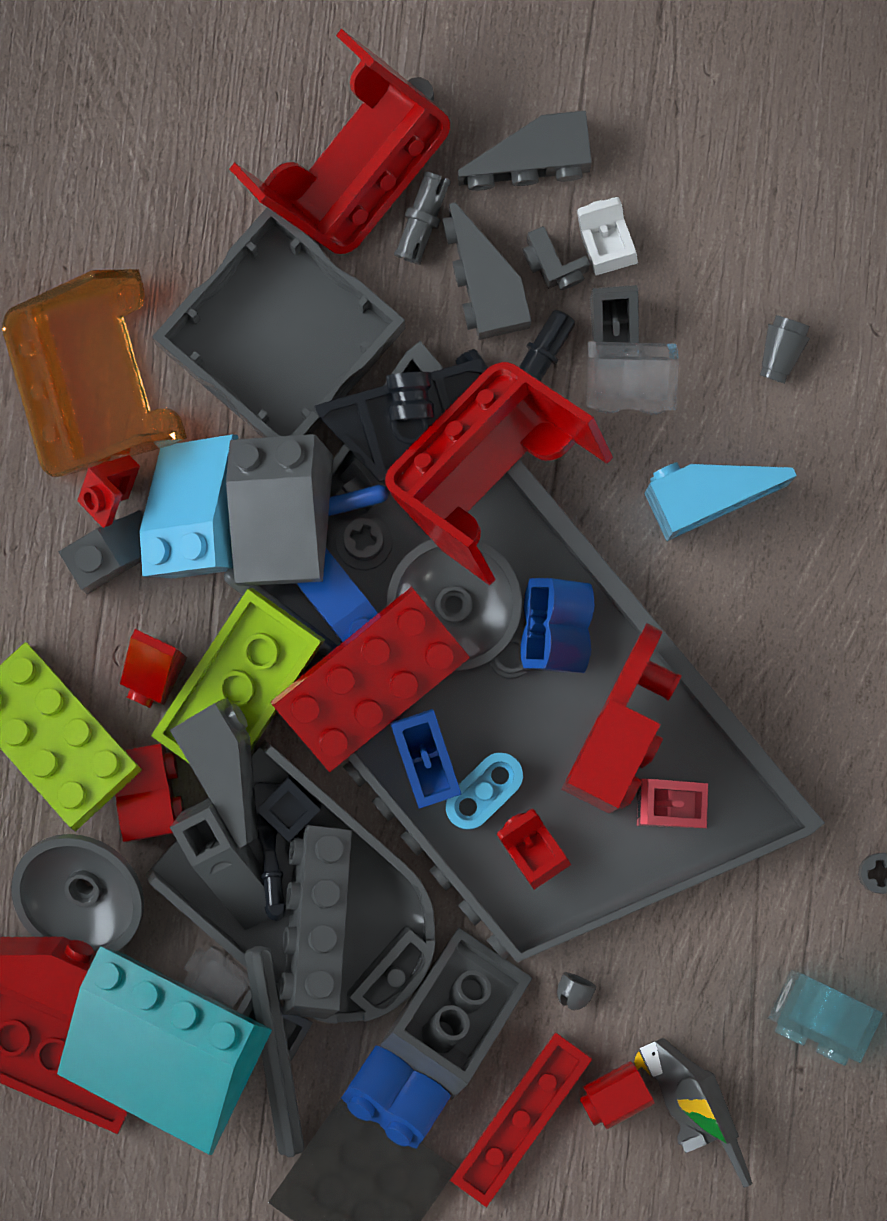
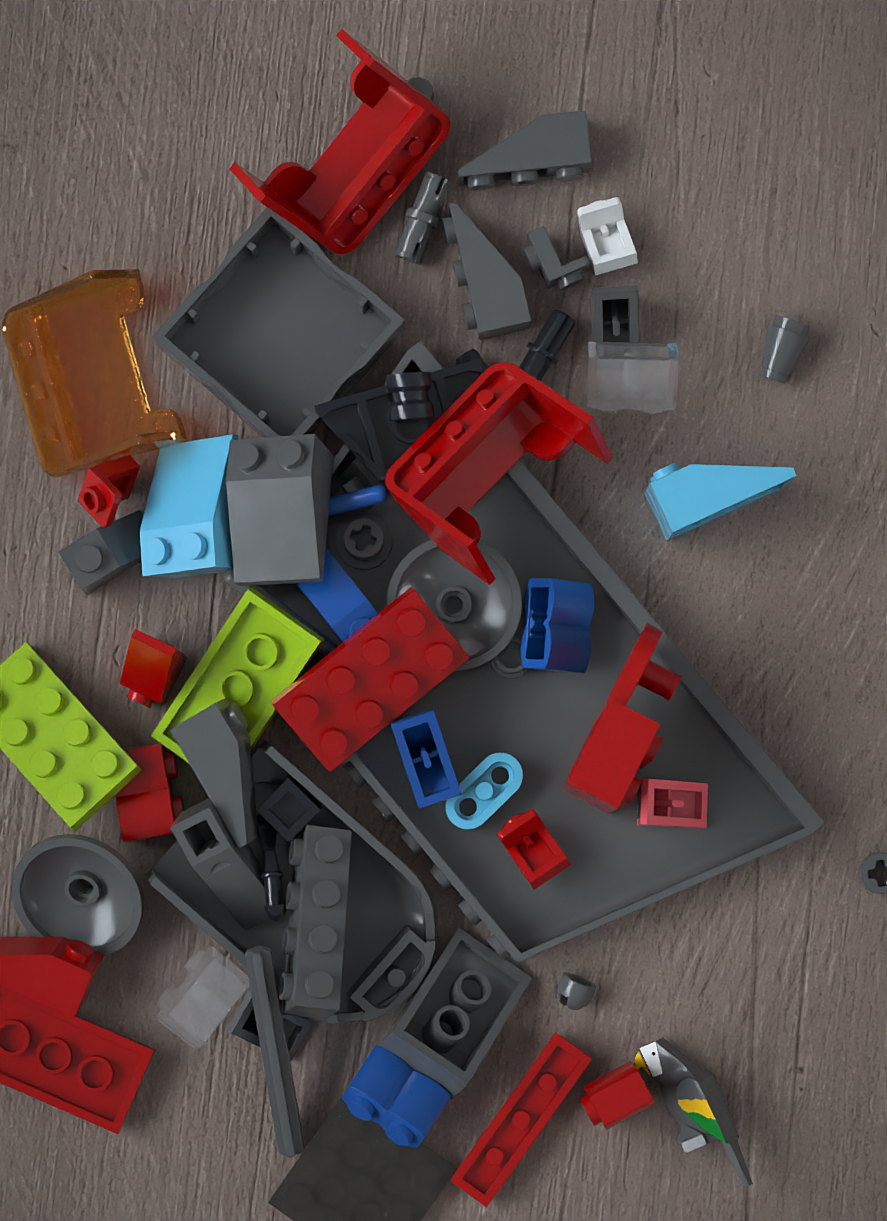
teal slope [57,946,272,1155] -> none
clear light blue brick [768,970,884,1066] -> none

